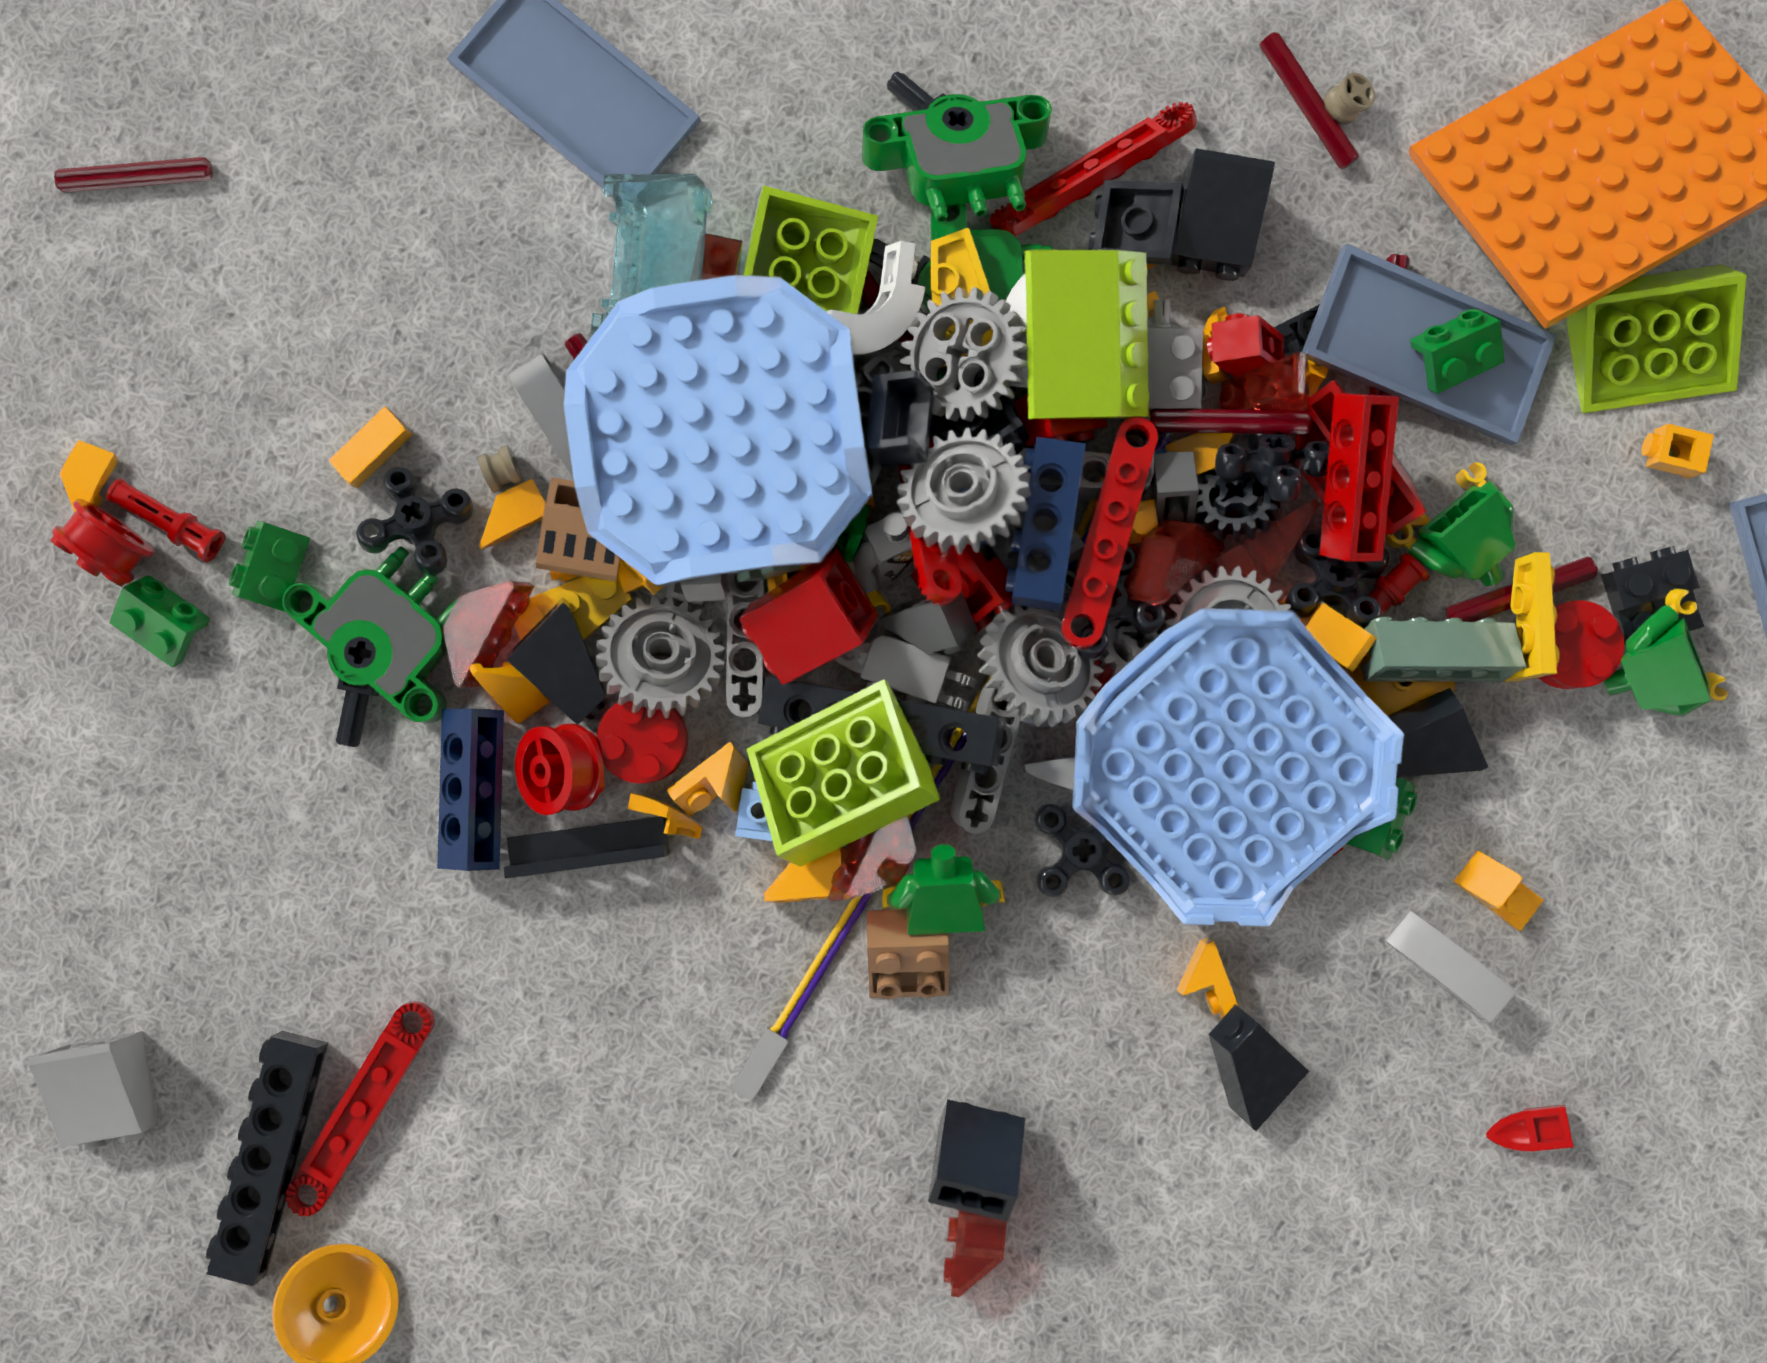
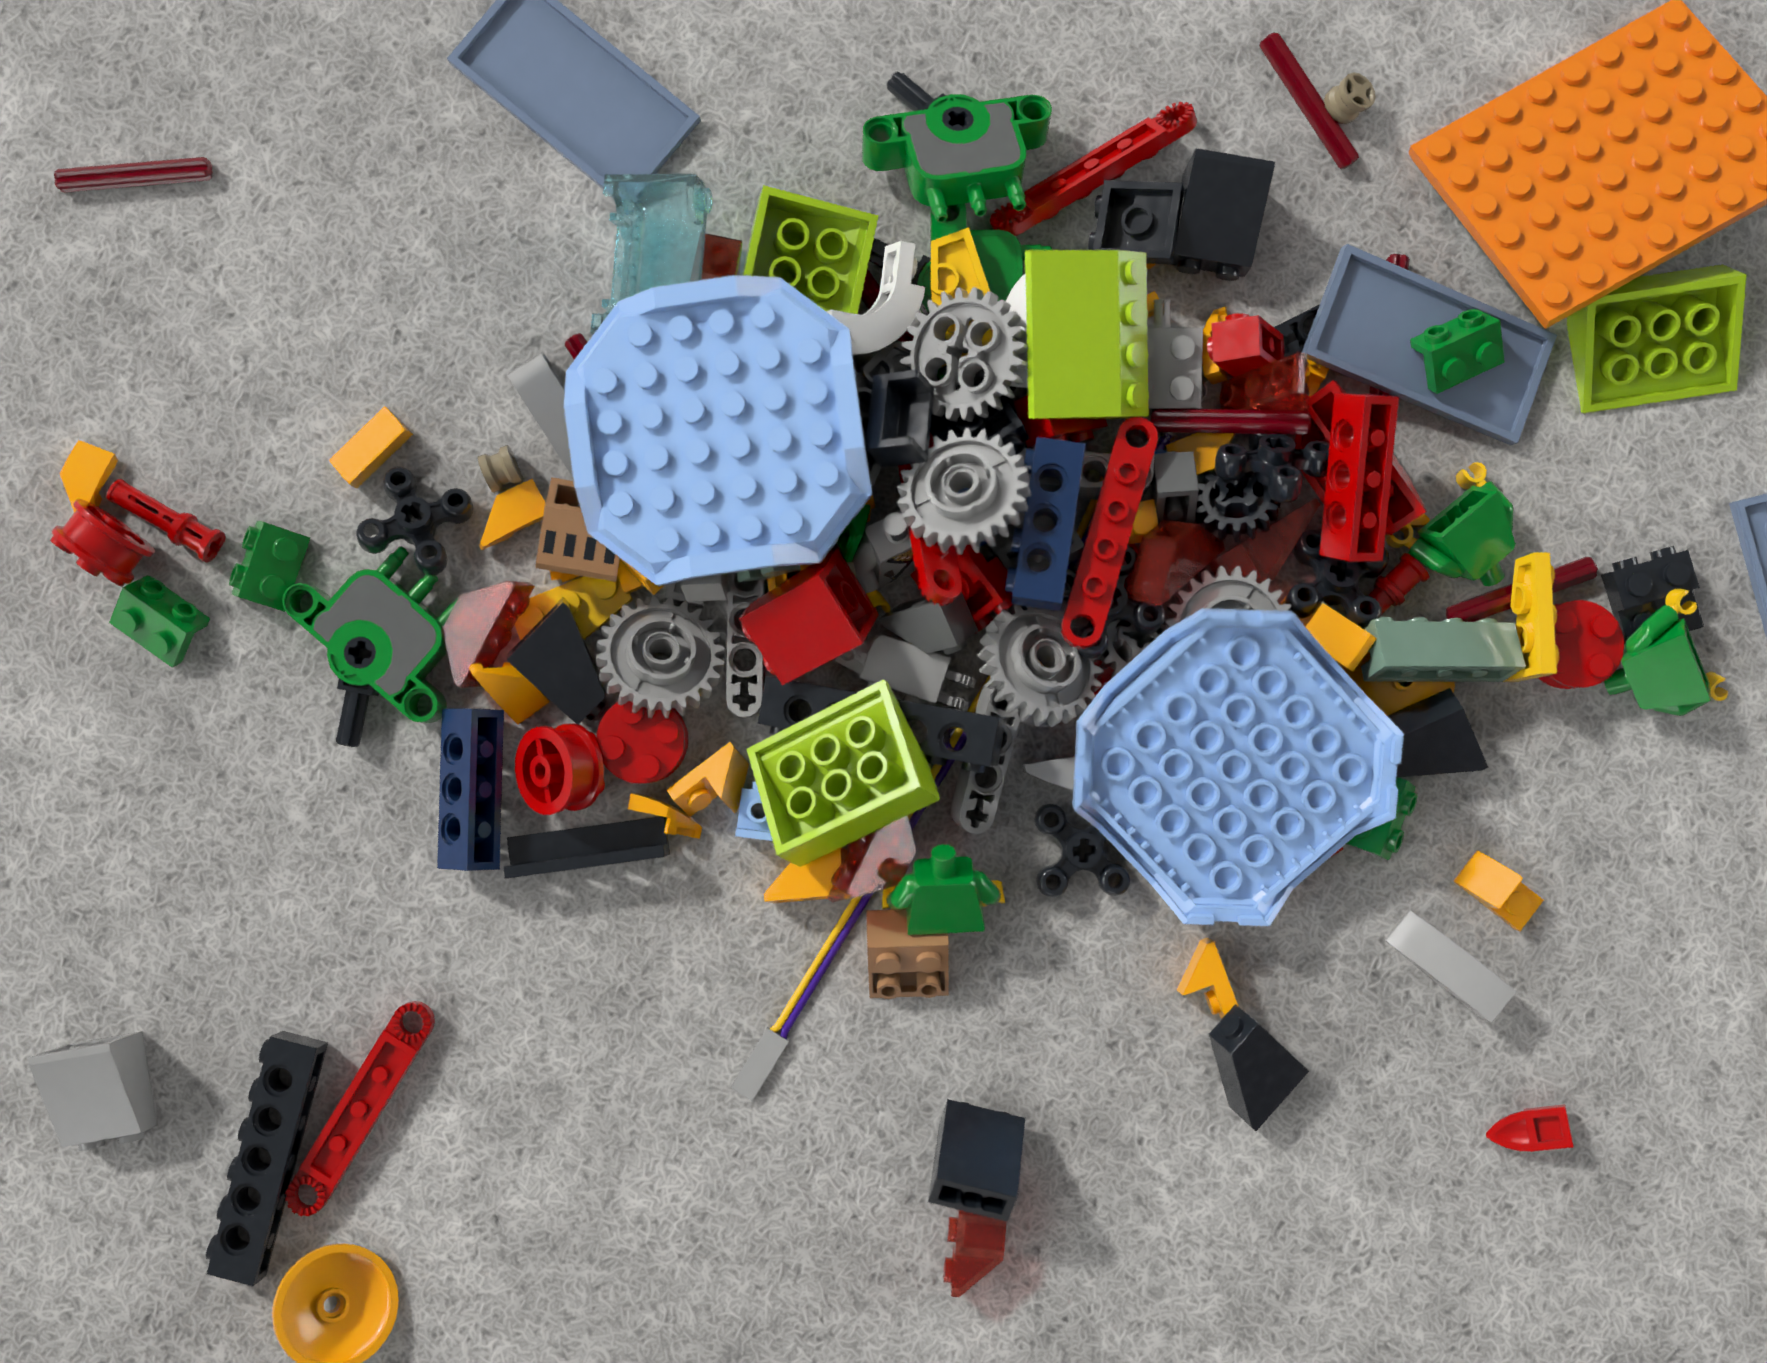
light orange brick [1641,423,1714,479] -> none

